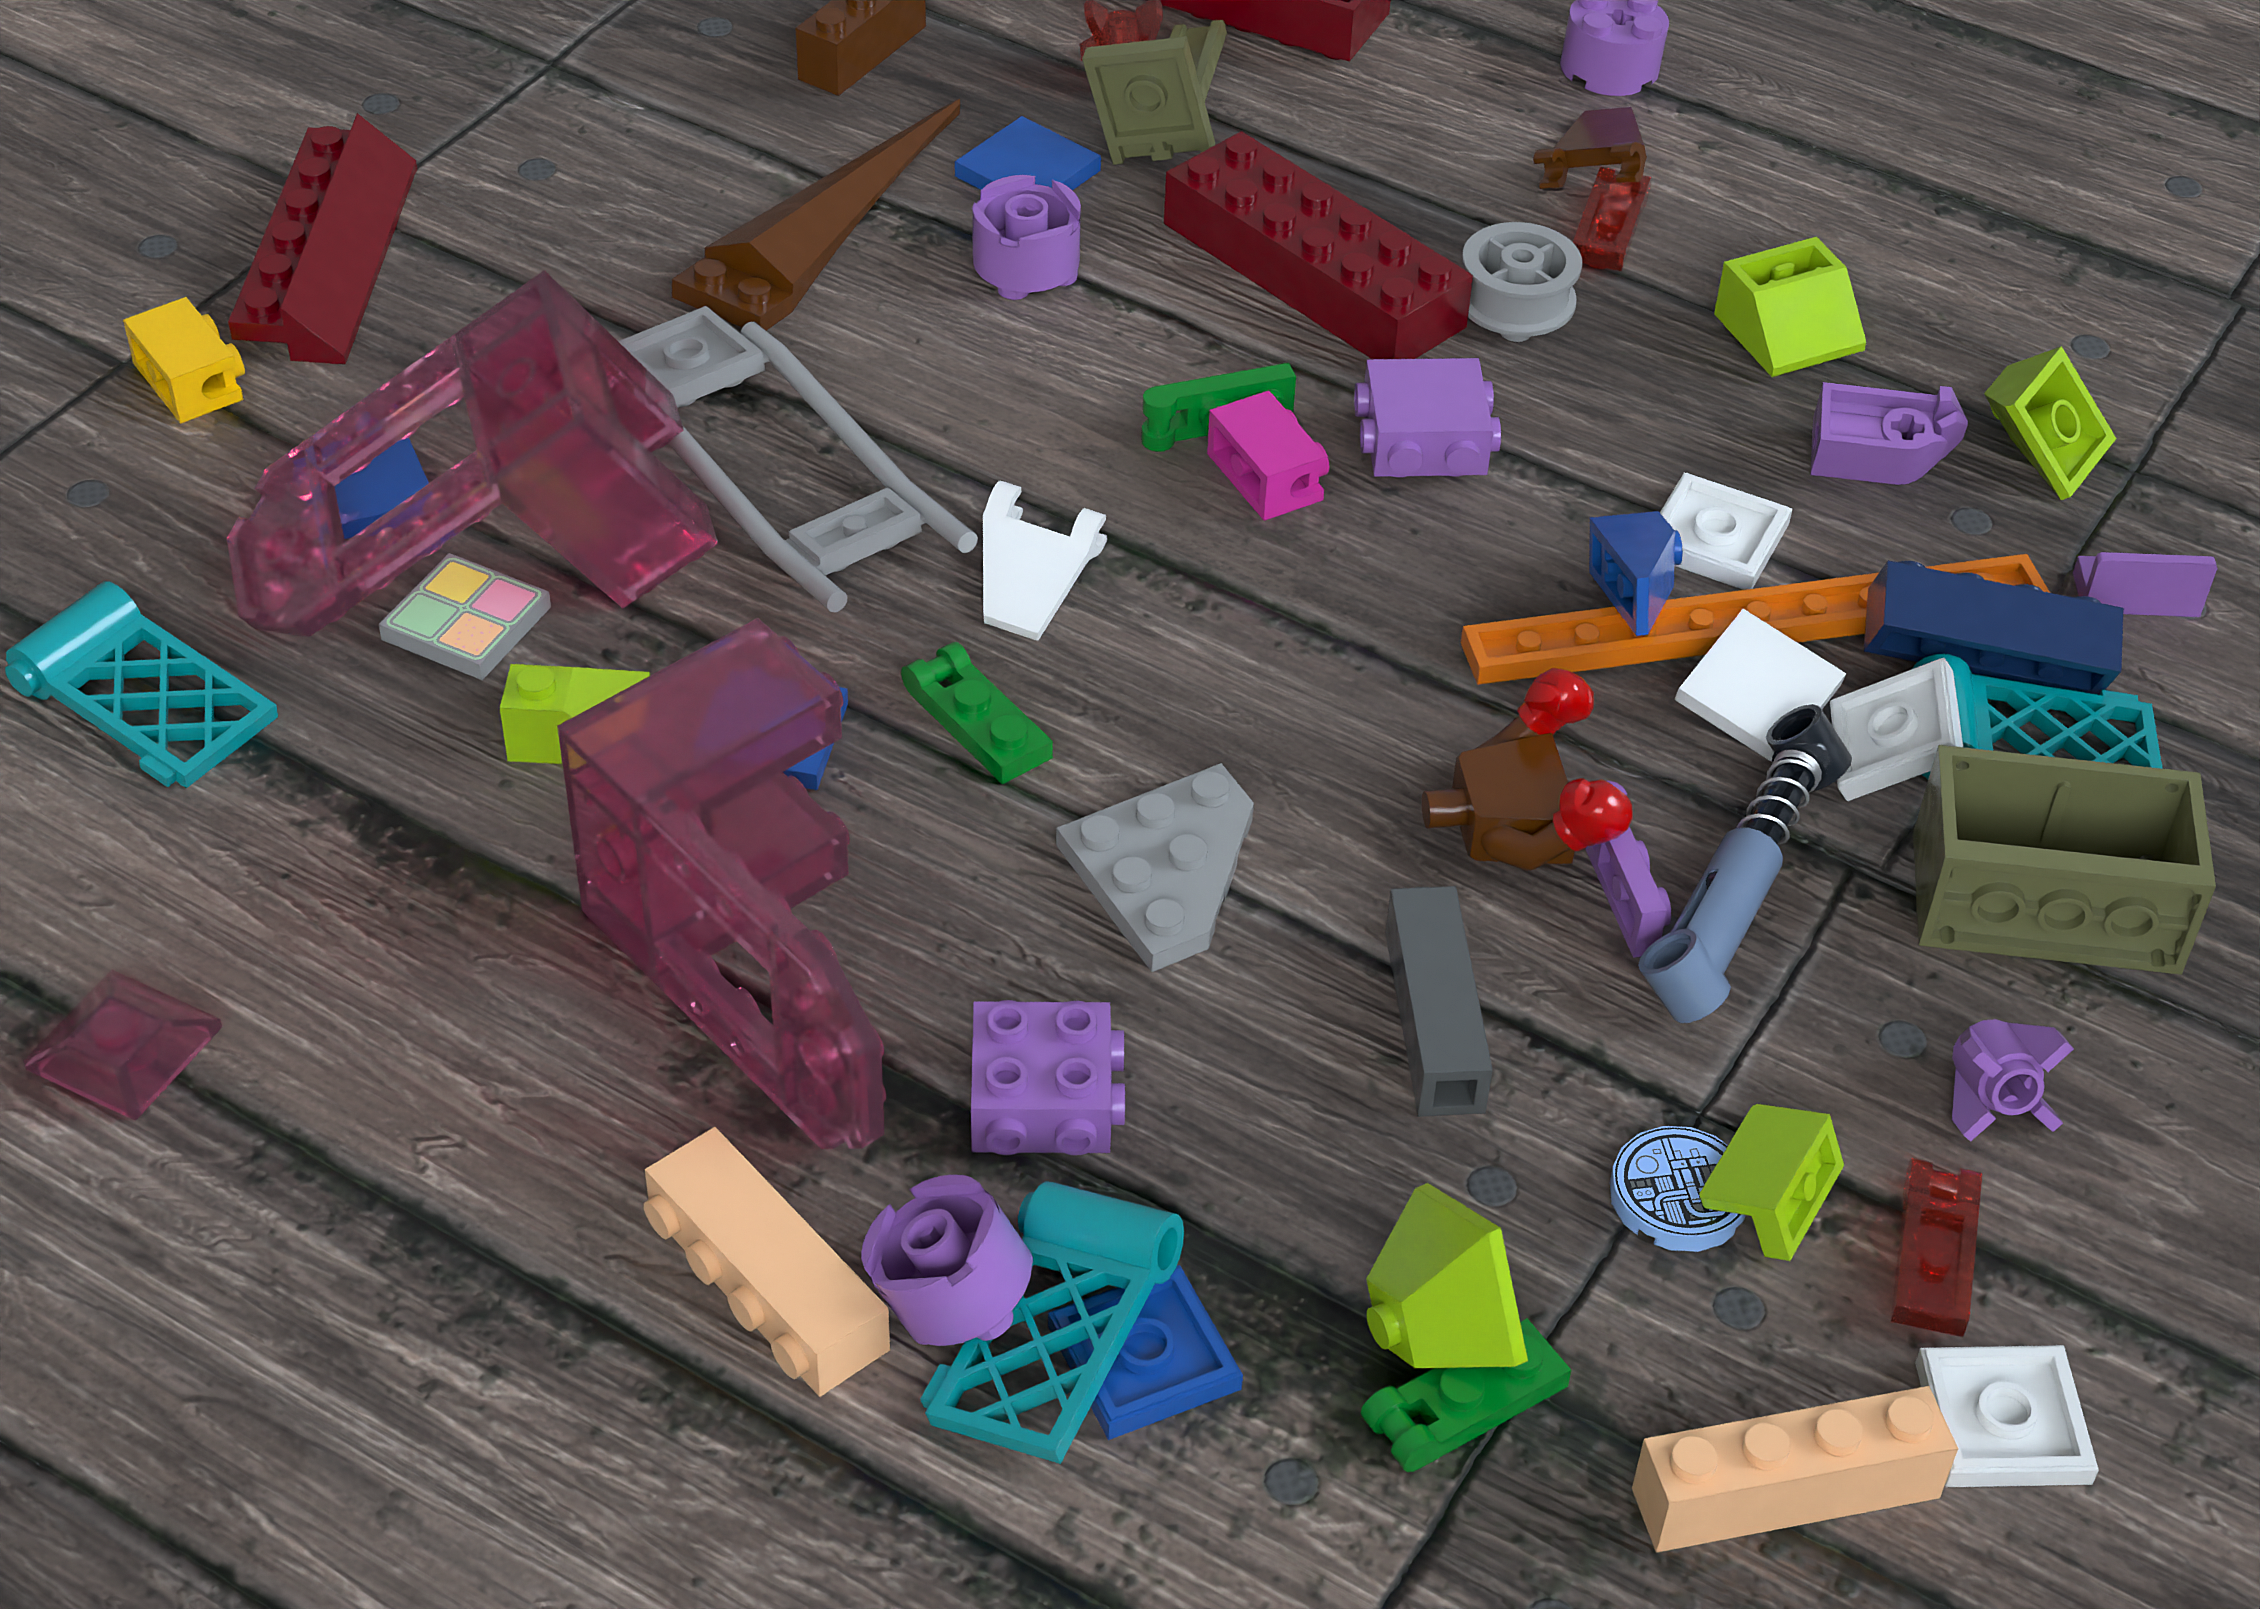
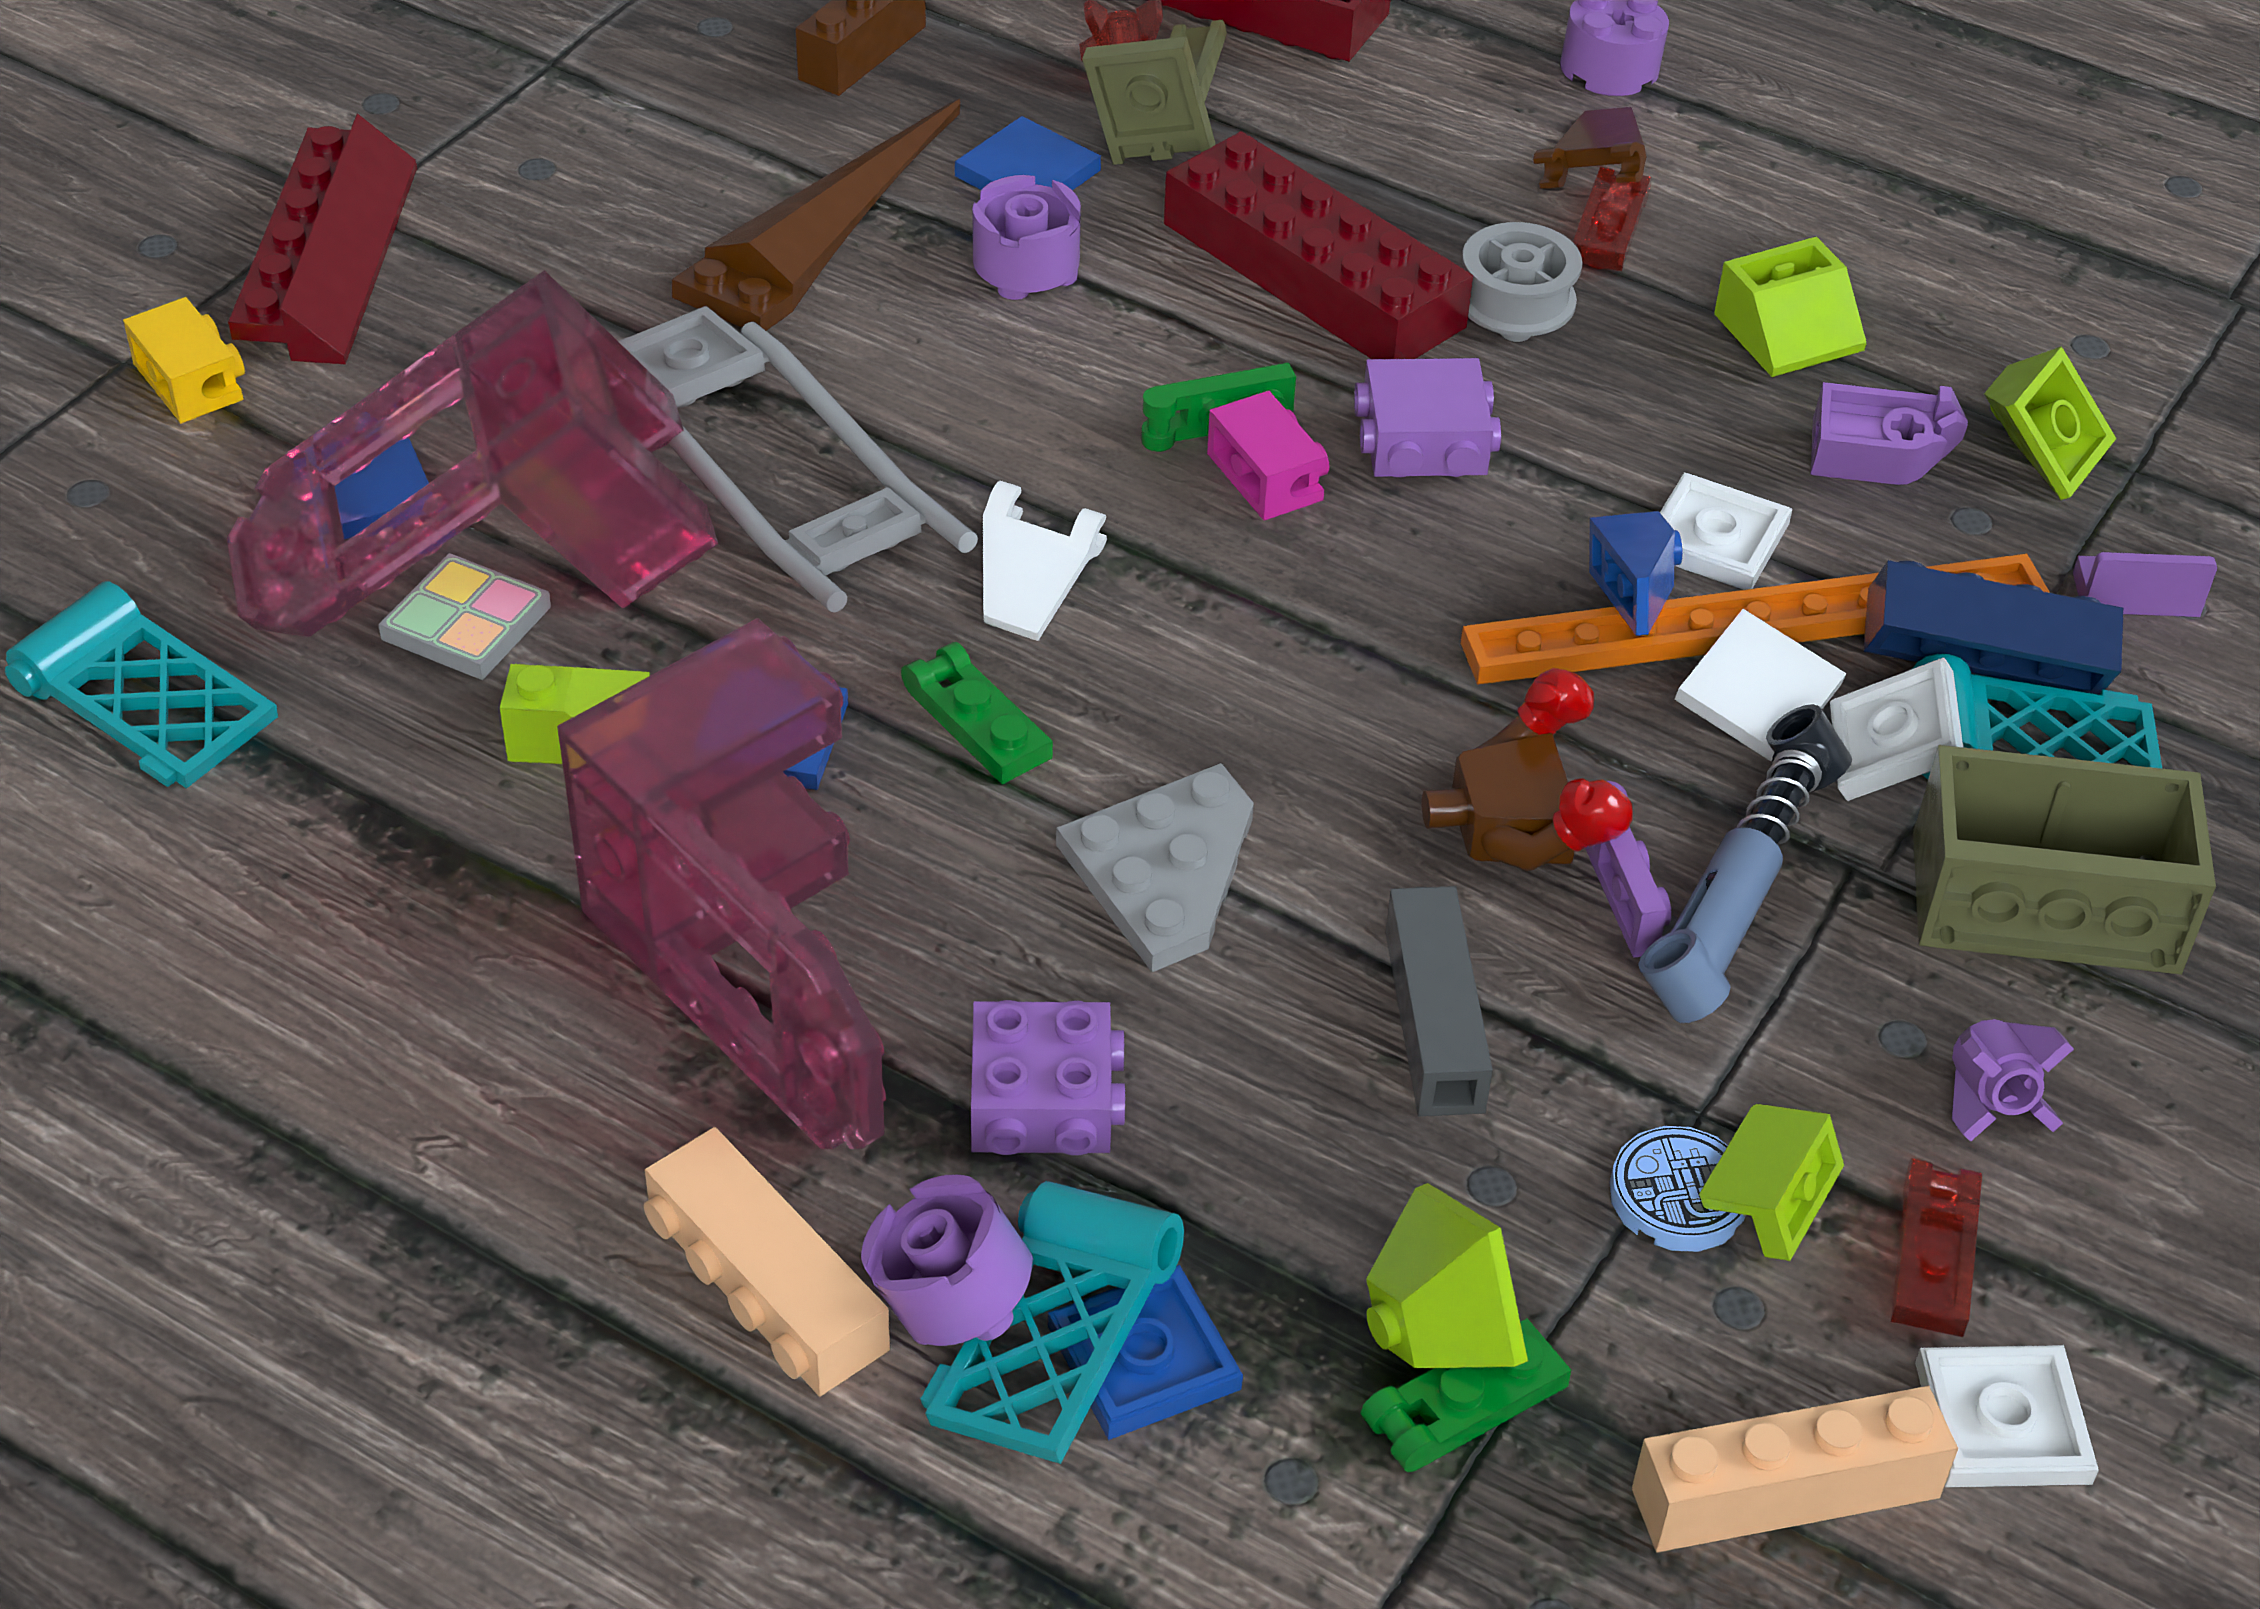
clear pink slope [23,970,222,1121] -> none

